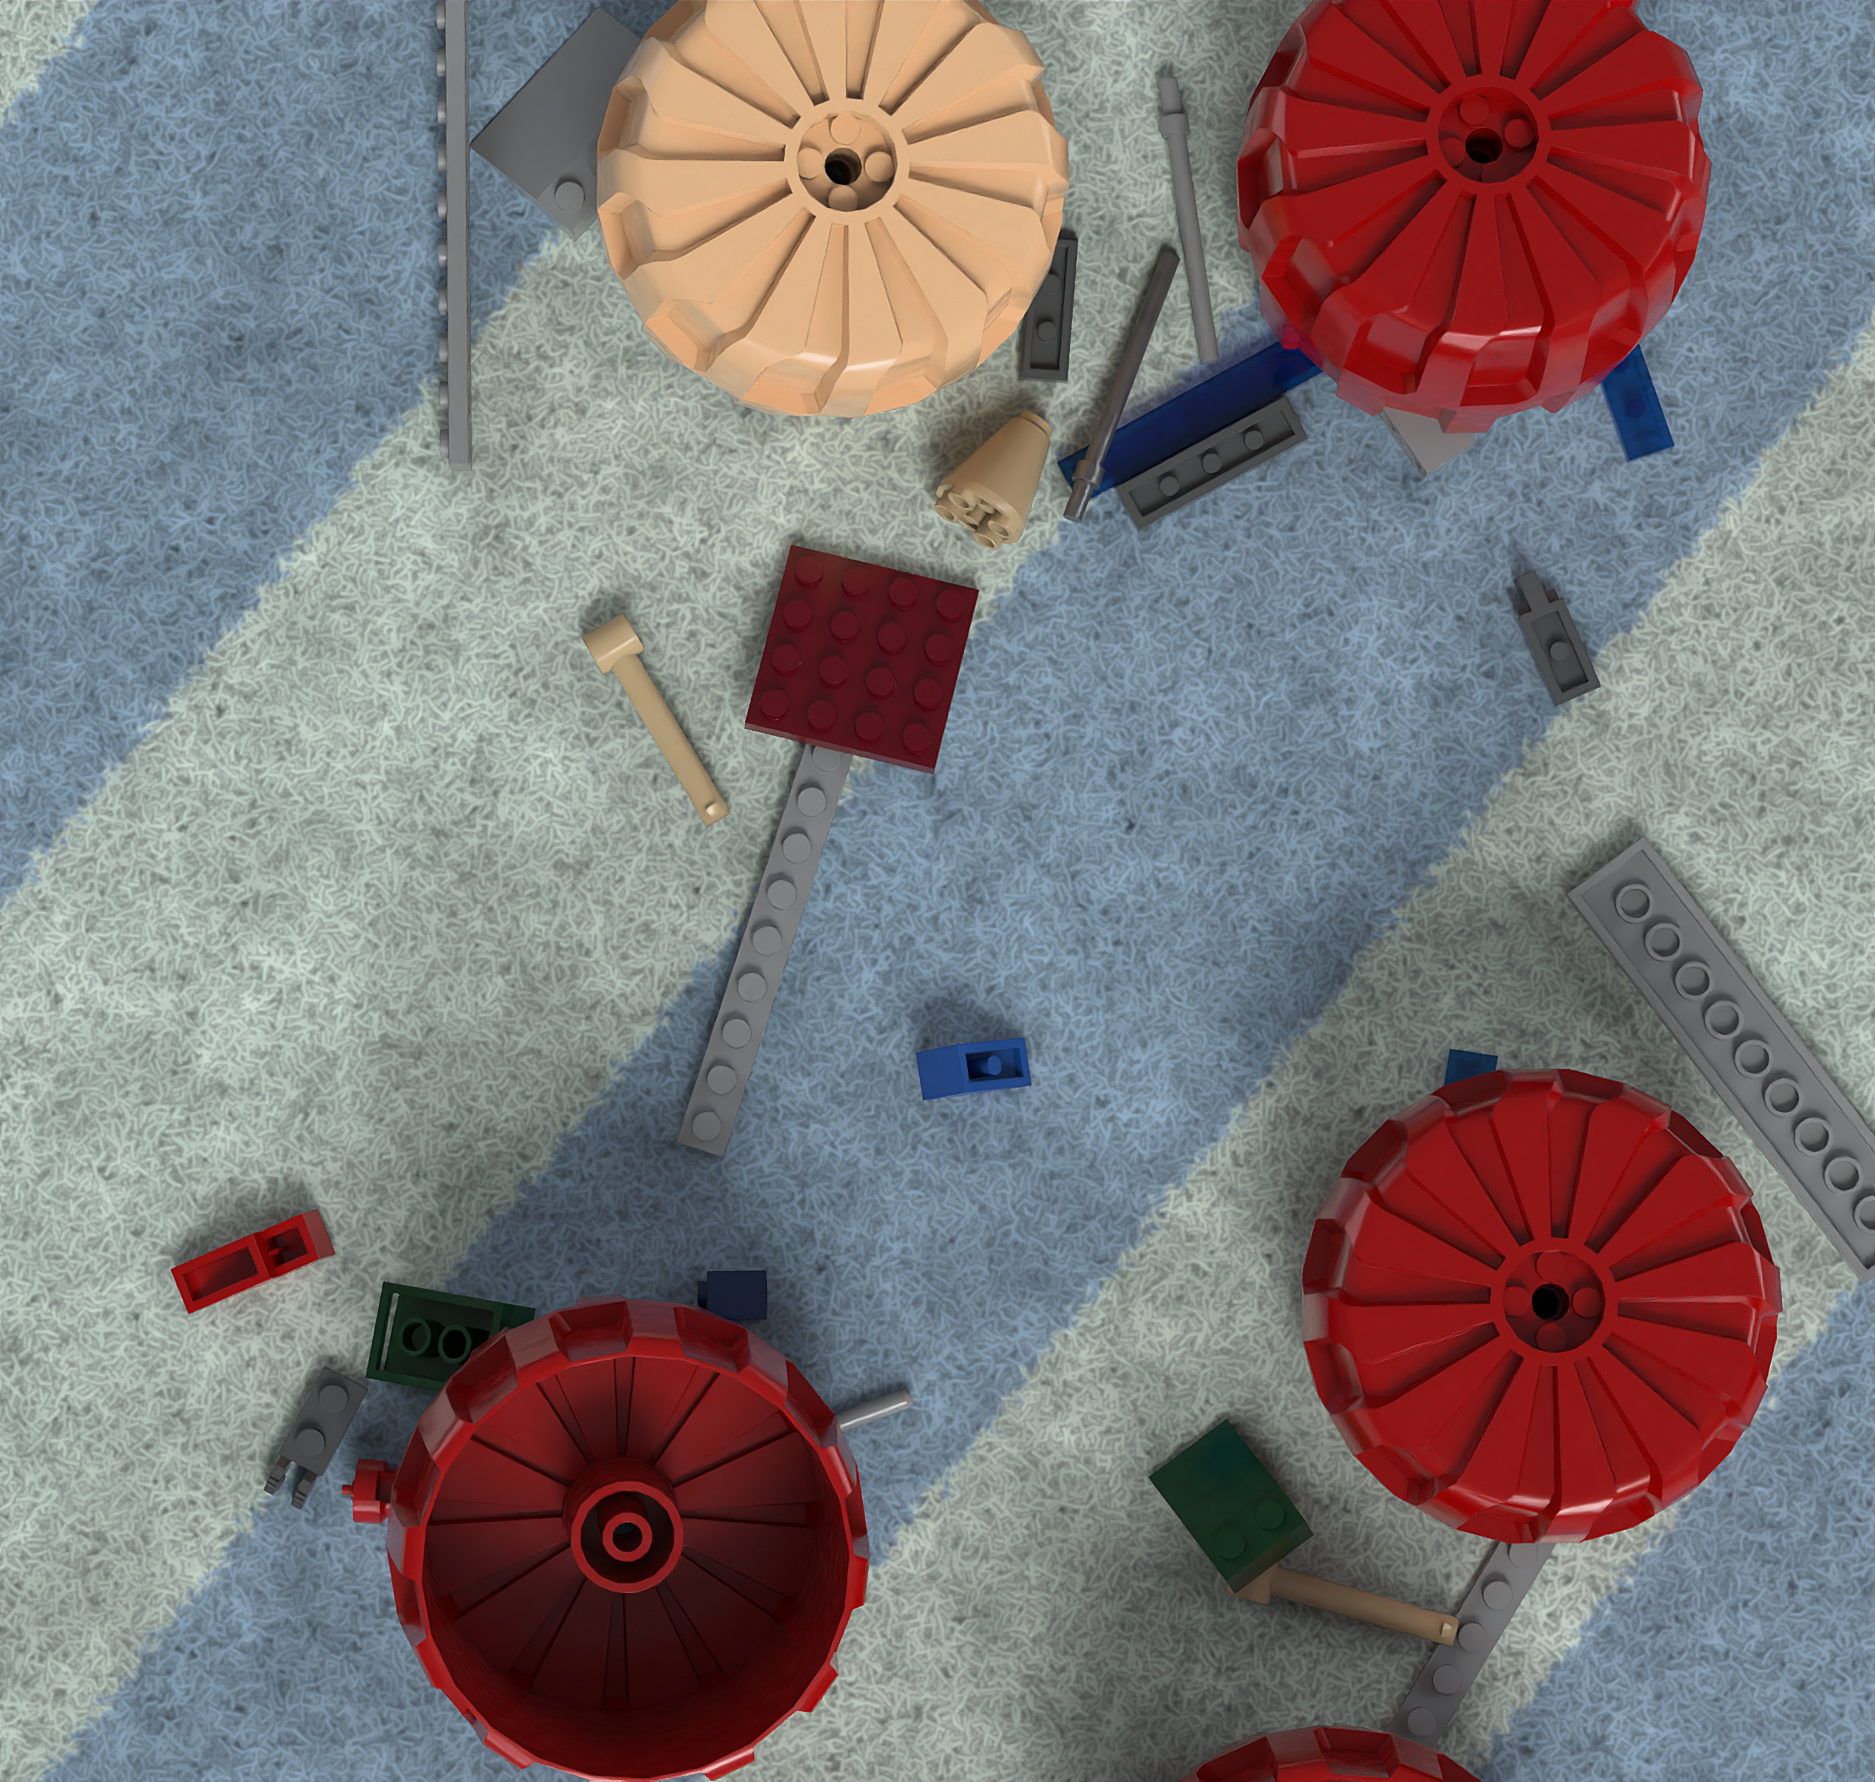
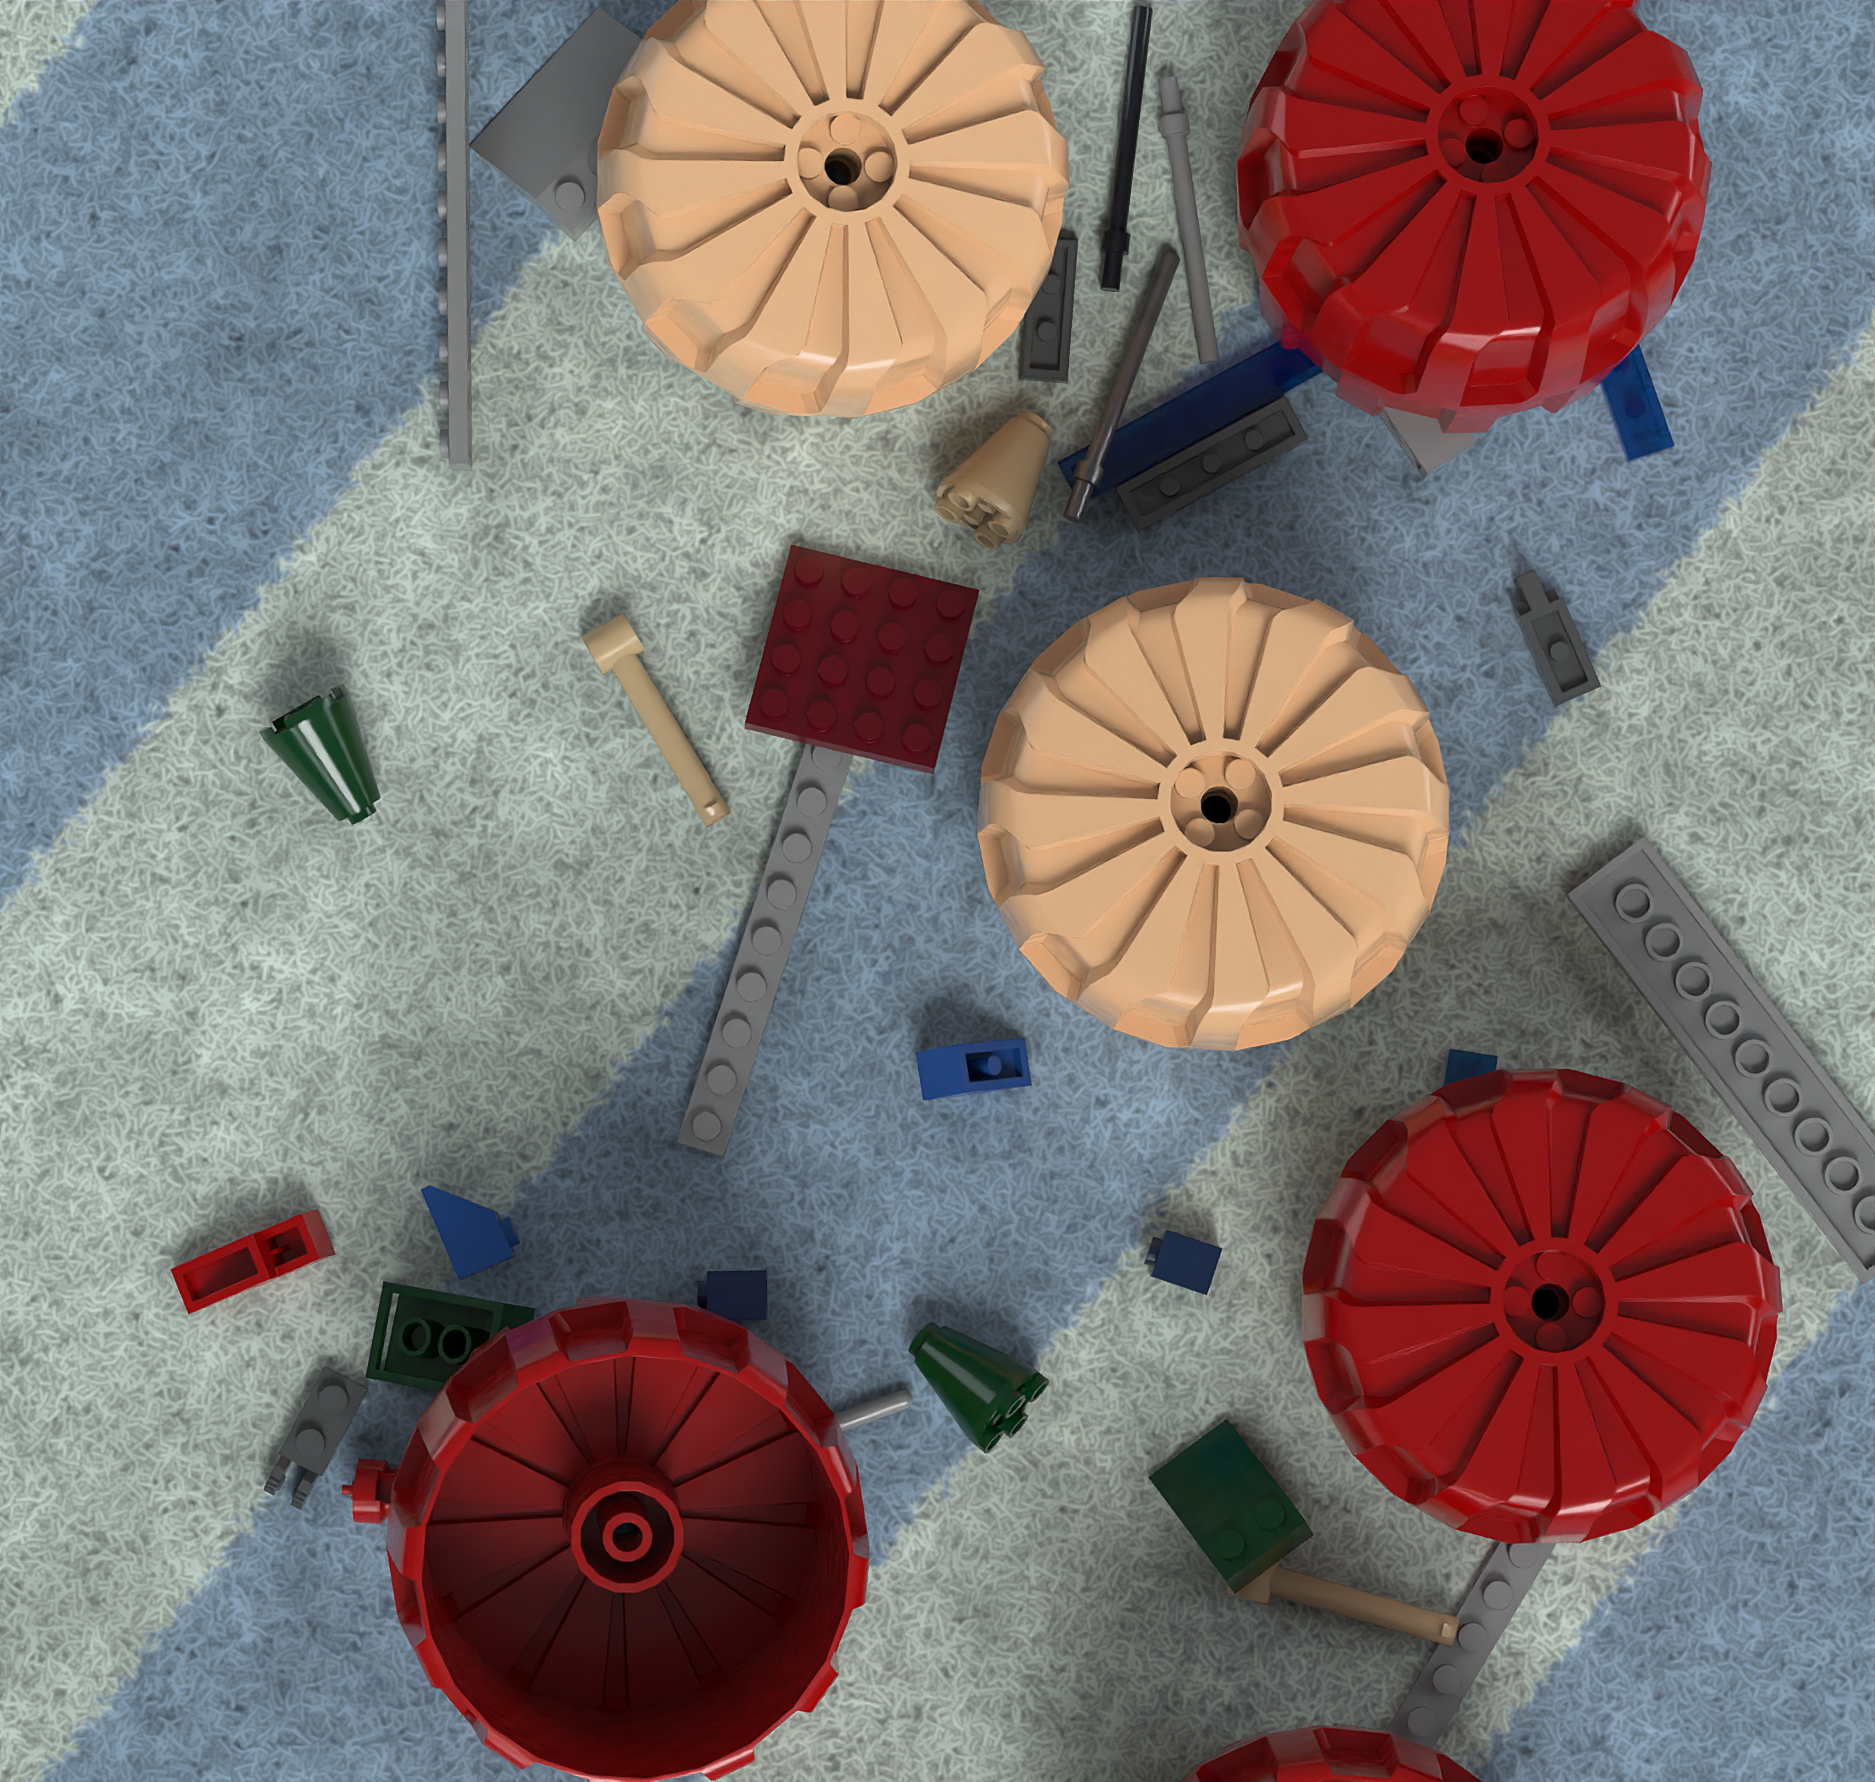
none -> dark green cone [259,684,381,825]
none -> blue slope [421,1185,520,1280]
none -> dark green cone [908,1322,1049,1454]
none -> light nougat wheel [977,577,1450,1051]
none -> black bar [1100,6,1153,292]
none -> dark blue brick [1144,1230,1223,1295]

